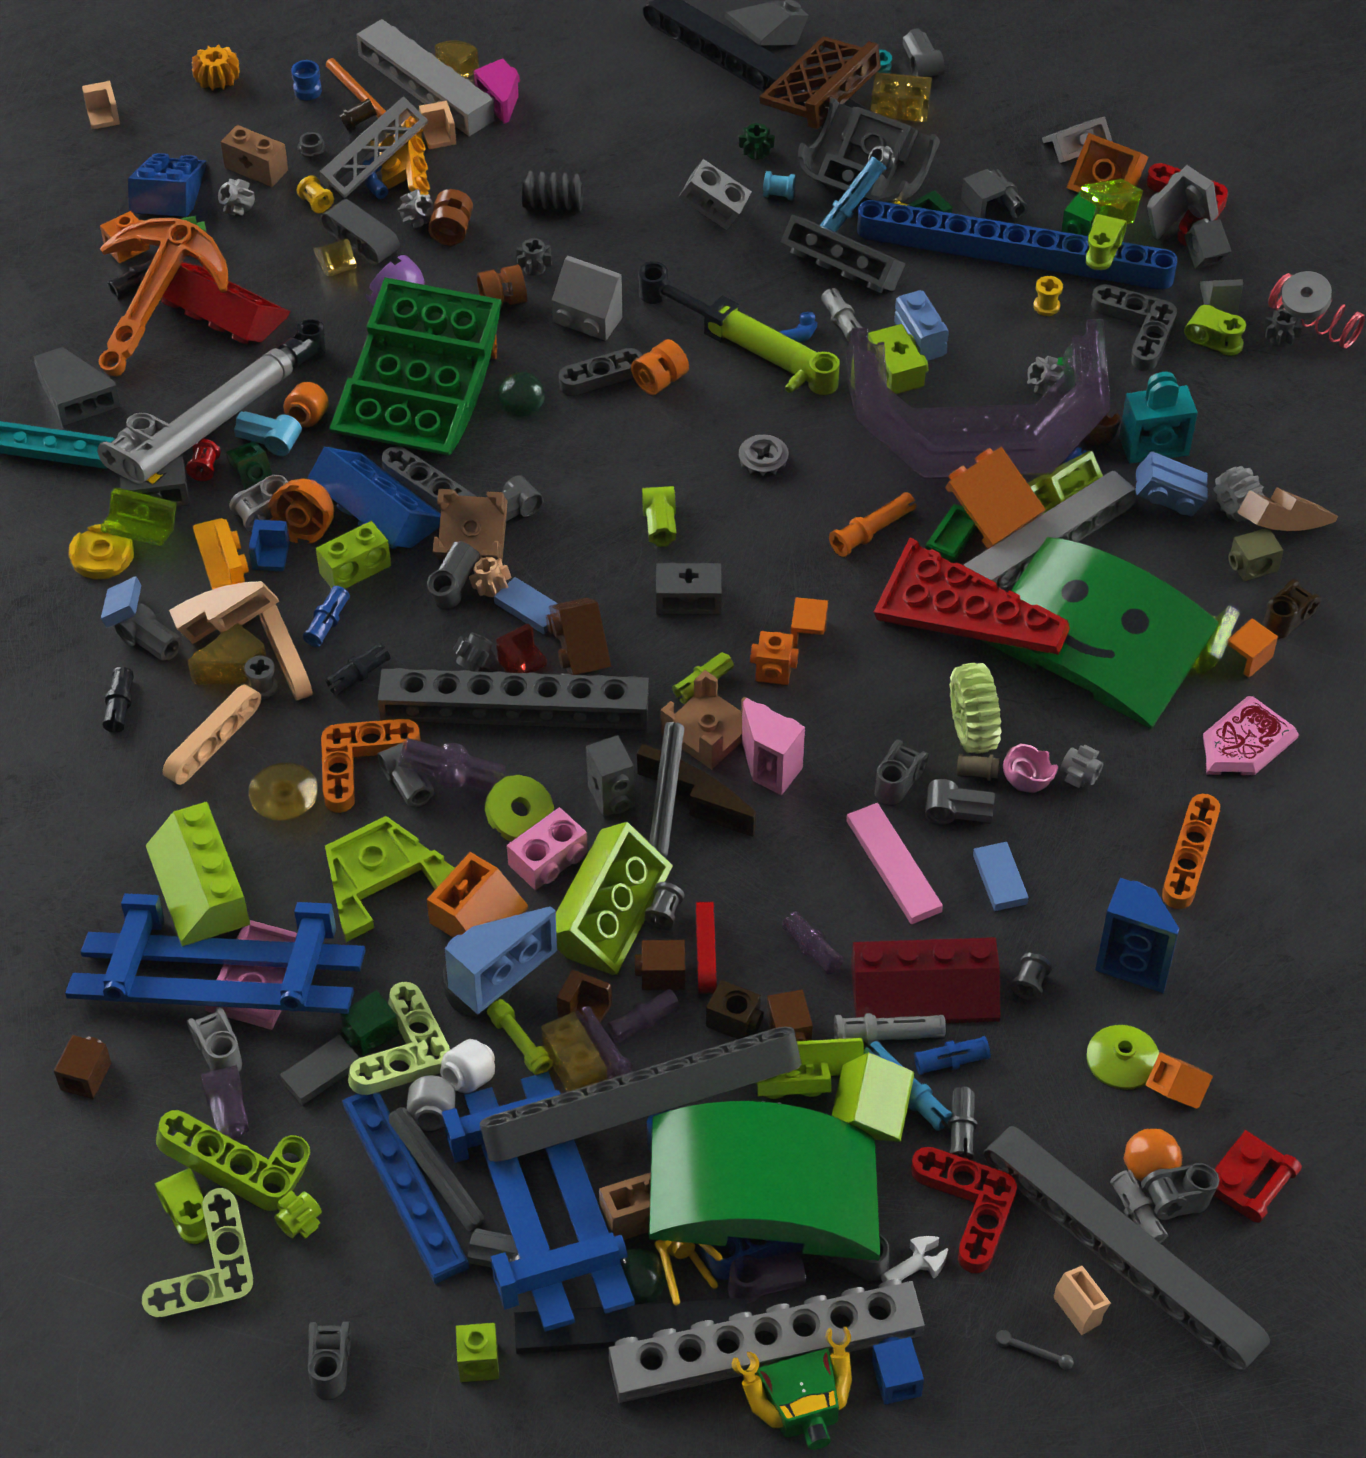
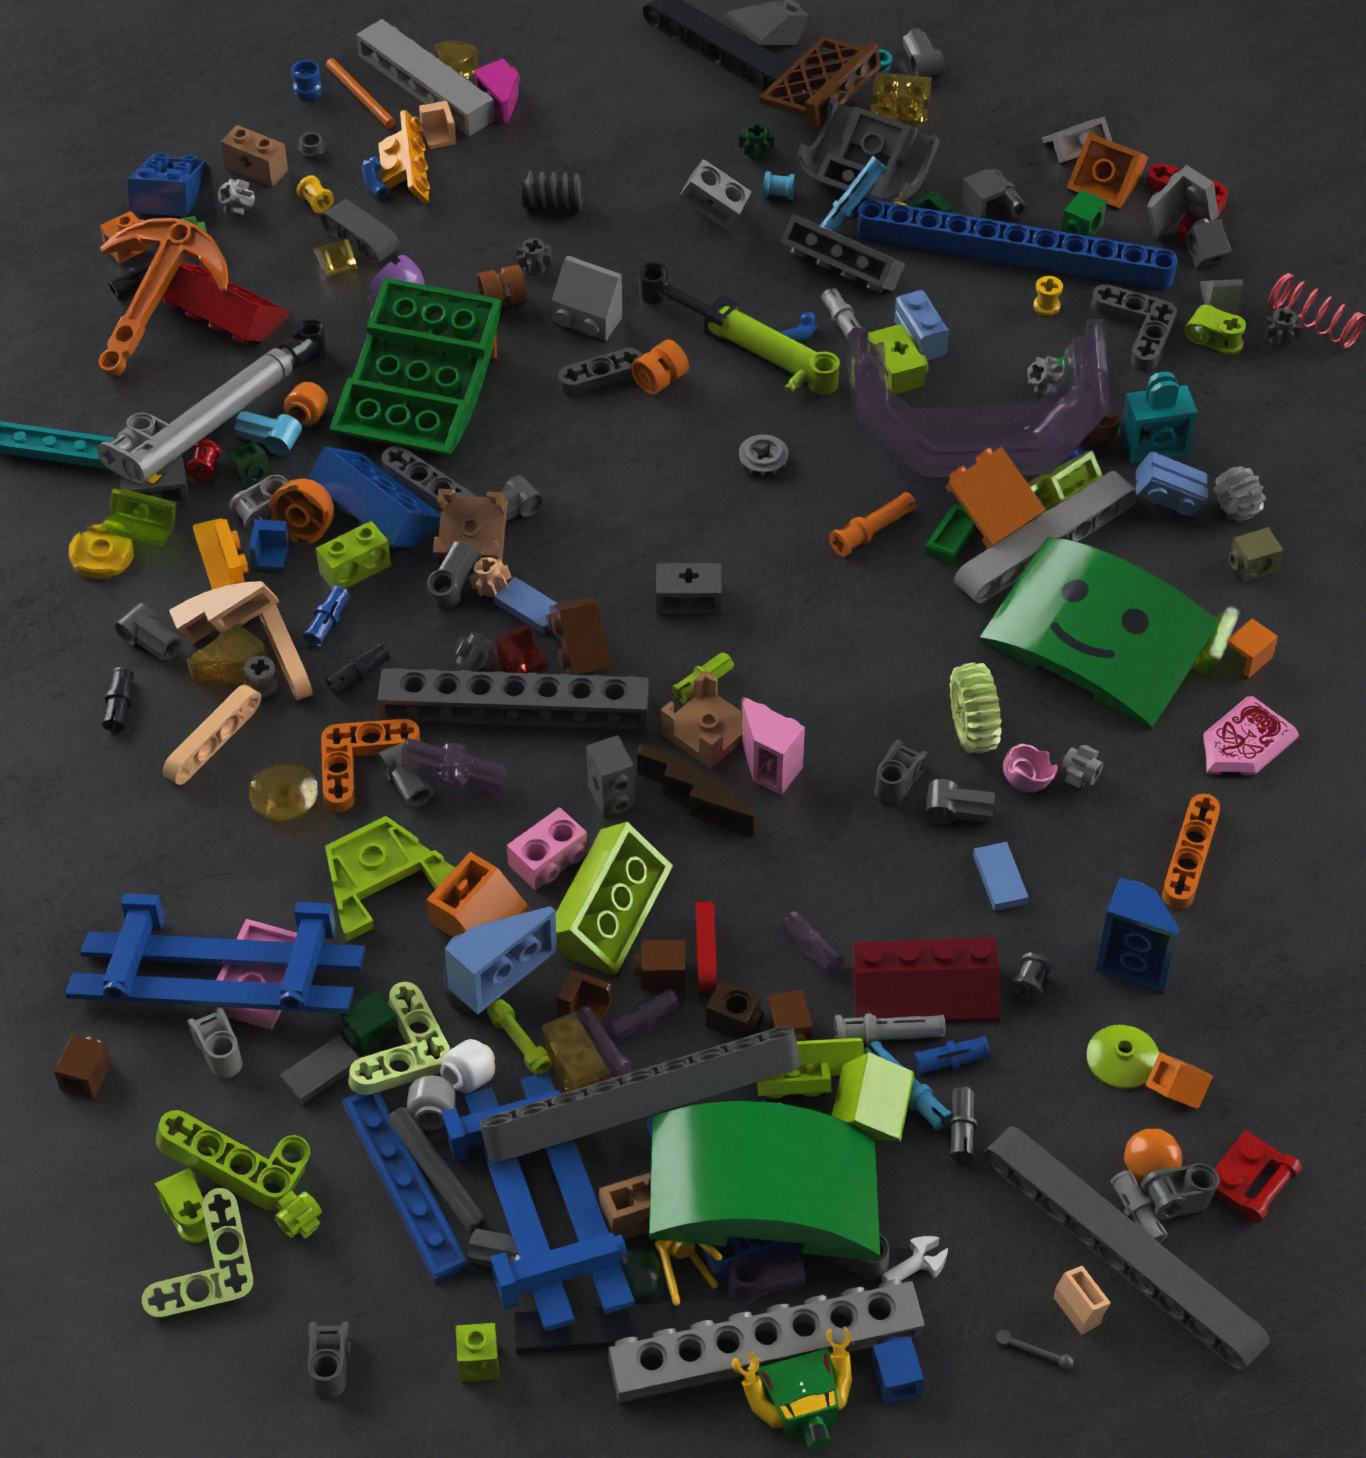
dark grey slope [33,347,121,426] -> none
light nougat panel [82,81,120,129] -> none
medium blue tile [101,576,142,628] -> none
lime slope [146,801,250,946] -> none
light orange gear [192,44,240,91] -> none
clear purple piece [201,1065,249,1140] -> none
light grey fence [320,96,428,198] -> none
dark brown pin [339,98,377,130] -> none
light grey gear [397,189,434,228] -> none
dark orange wheel [428,189,473,246] -> none
lime tile [485,775,554,841] -> none
clear green hair [498,372,545,416] -> none
lime piece [642,486,676,547] -> none
dark grey bush [644,882,685,929] -> none
dark grey axle [649,722,684,857] -> none
orange brick [750,631,799,685] -> none
orange panel [791,597,828,648] -> none
bright pink tile [847,802,943,925] -> none
dark grey plate [868,146,895,174] -> none
red wing [874,538,1070,655] -> none
red beam [911,1147,1017,1273] -> none
dark tan pin [957,754,1000,781] -> none
clear neon green panel [1080,179,1143,227] -> none
lime piece [1086,214,1127,270] -> none
medium nougat slope [1237,487,1338,531] -> none
dark brown piece [1262,579,1322,639] -> none
light grey piece [1282,271,1332,319] -> none

